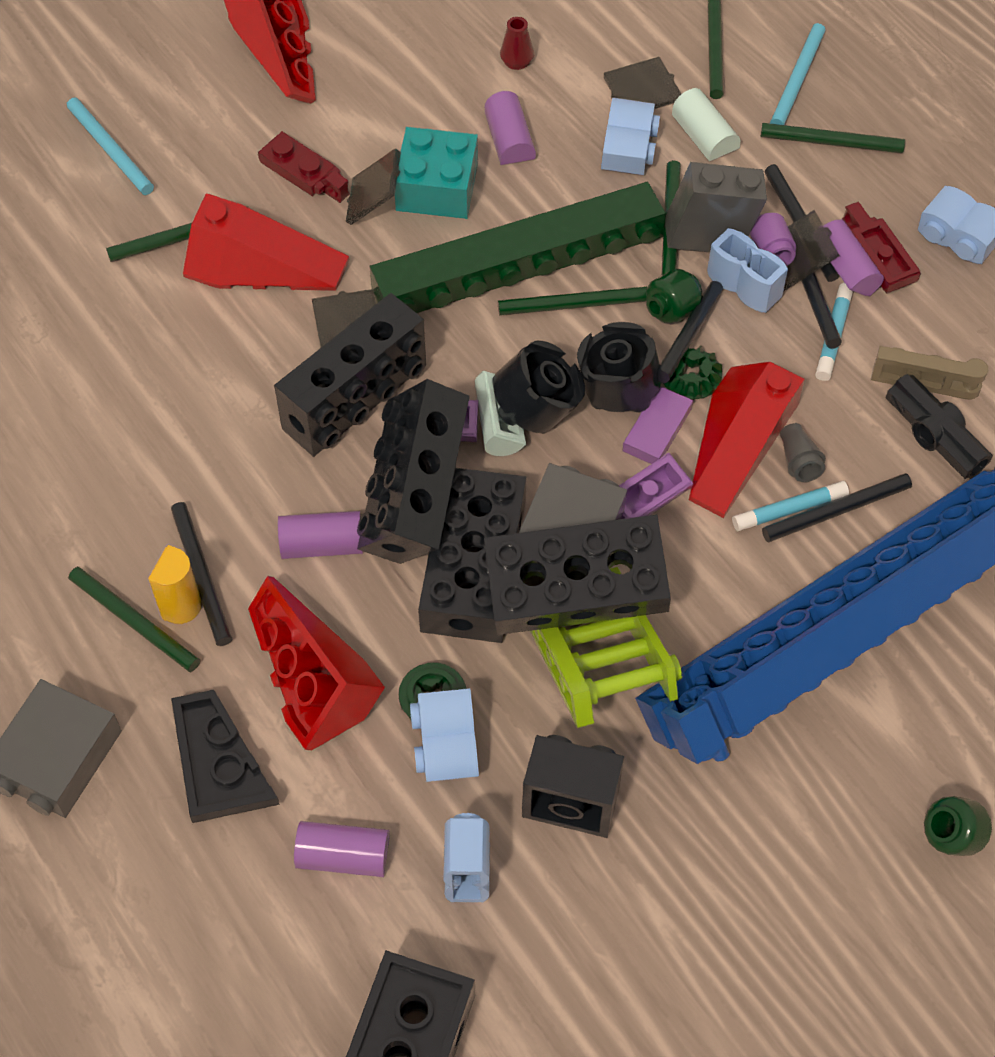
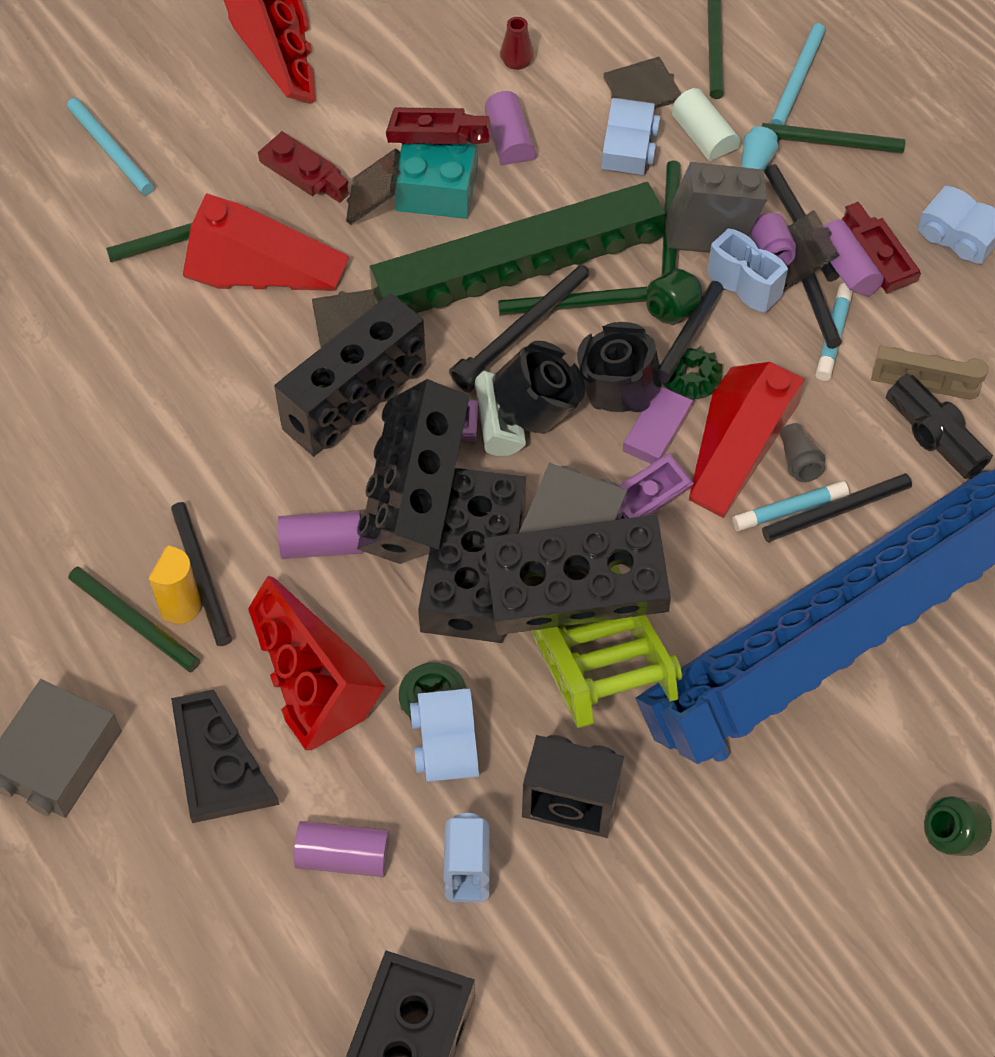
none -> dark red hinge [386,107,492,145]
none -> black piece [449,265,590,393]
none -> medium azure cone [741,126,779,171]

